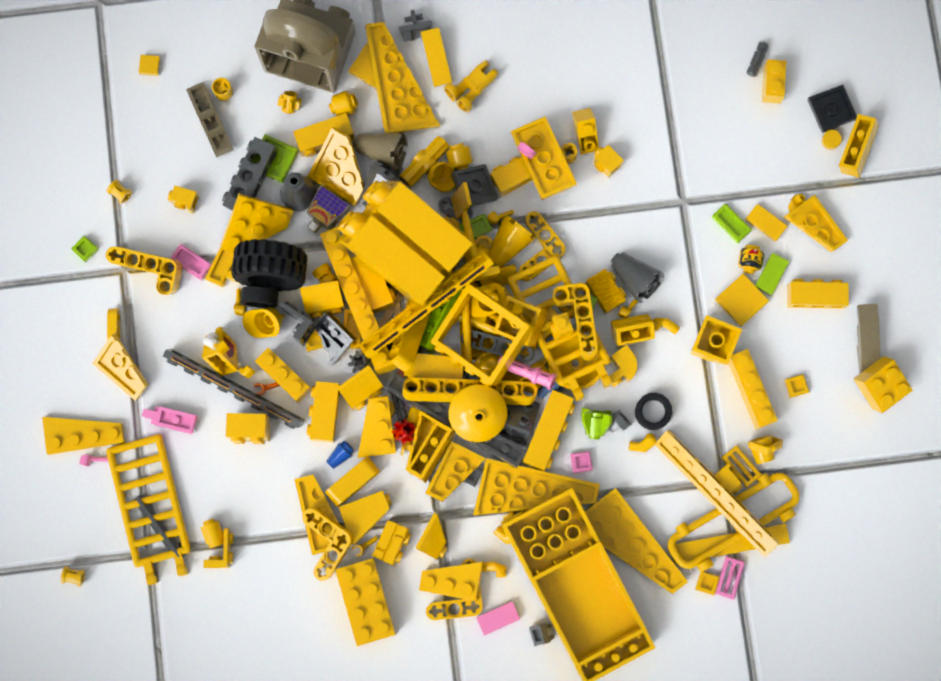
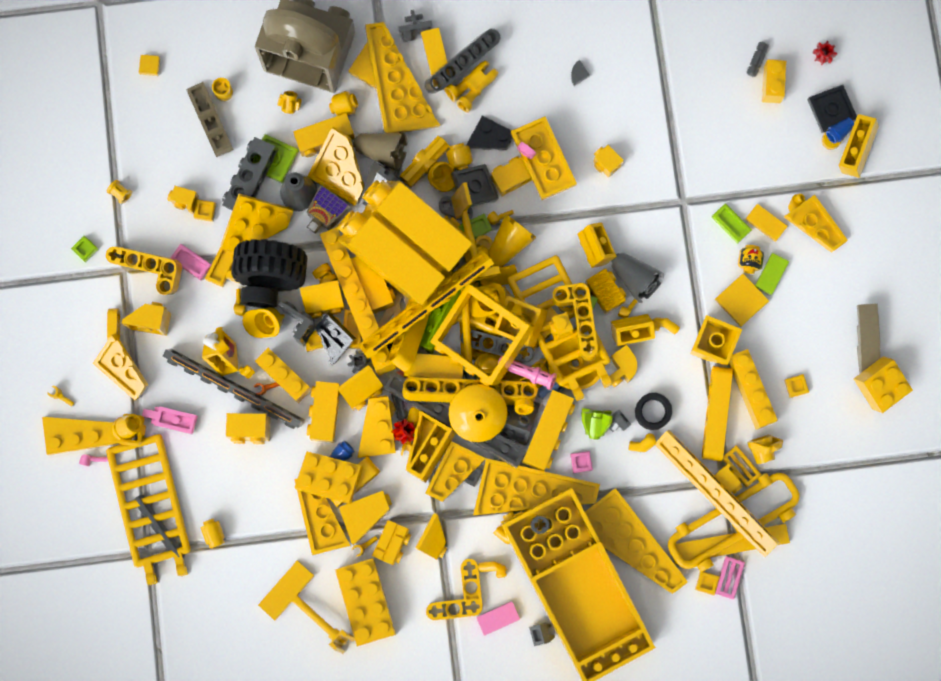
yellow bush [61,566,85,587] -> none
yellow bracket [203,528,234,568] -> none
yellow beam [302,508,353,581] -> none
yellow wing [419,562,484,601] -> none
yellow beam [518,211,566,282] -> none
yellow bush [561,143,577,164] -> none
yellow slope [572,108,599,155] -> none
yellow brick [787,279,849,309] -> none
none -> yellow hand [47,386,74,407]
none -> yellow piece [112,414,146,446]
none -> yellow slope [122,302,171,336]
none -> yellow tile [193,199,216,222]
none -> yellow piece [258,561,355,654]
none -> yellow plate [294,451,363,504]
none -> dark grey beam [424,29,501,94]
none -> black wing [466,115,513,150]
none -> yellow tile [514,398,534,415]
none -> dark grey bush [531,516,549,534]
none -> dark grey tile [571,60,590,86]
none -> yellow brick [577,222,617,268]
none -> yellow beam [702,366,733,462]
none -> red gear [812,41,837,66]
none -> blue cone [826,118,854,144]

